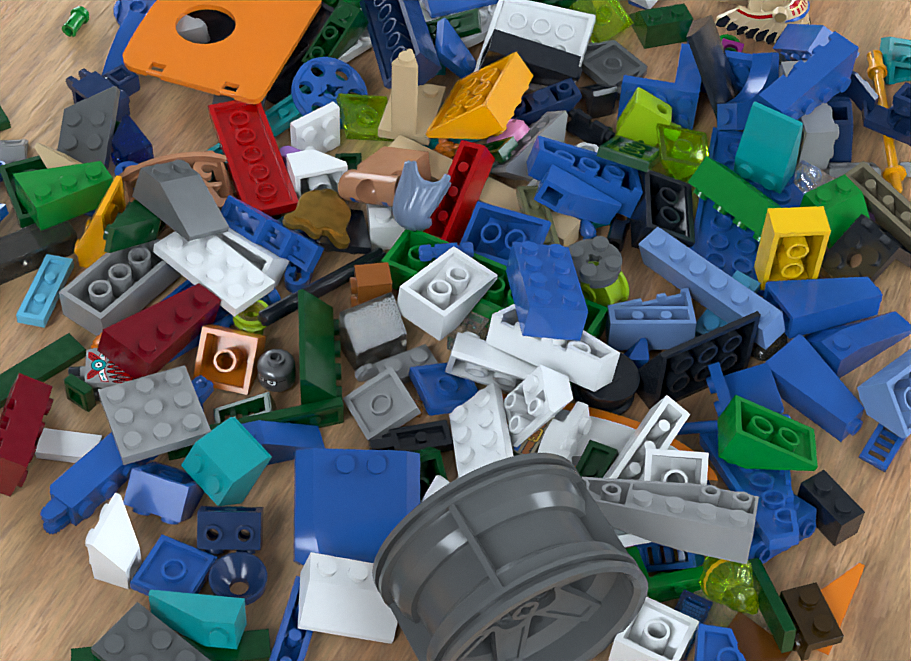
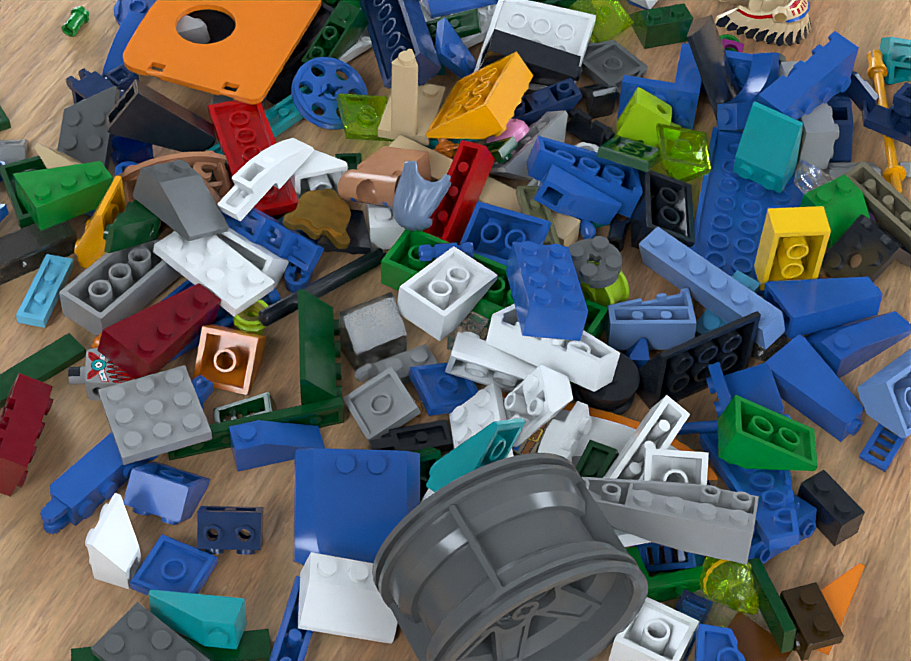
white tile [35,428,103,463] -> none
dark green tile [64,374,96,412] -> none
teal slope [181,417,272,506] -> none
dark blue piece [209,552,268,606] -> none
flat silver head [257,349,296,392] -> none
white plate [290,102,340,153] -> none
dark orange brick [349,262,392,324] -> none
green slope [688,156,783,242] -> none
blue slope [772,24,860,61] -> none
none -> black slope [105,79,216,152]
none -> white slope [217,138,314,221]
none -> teal slope [426,418,526,492]

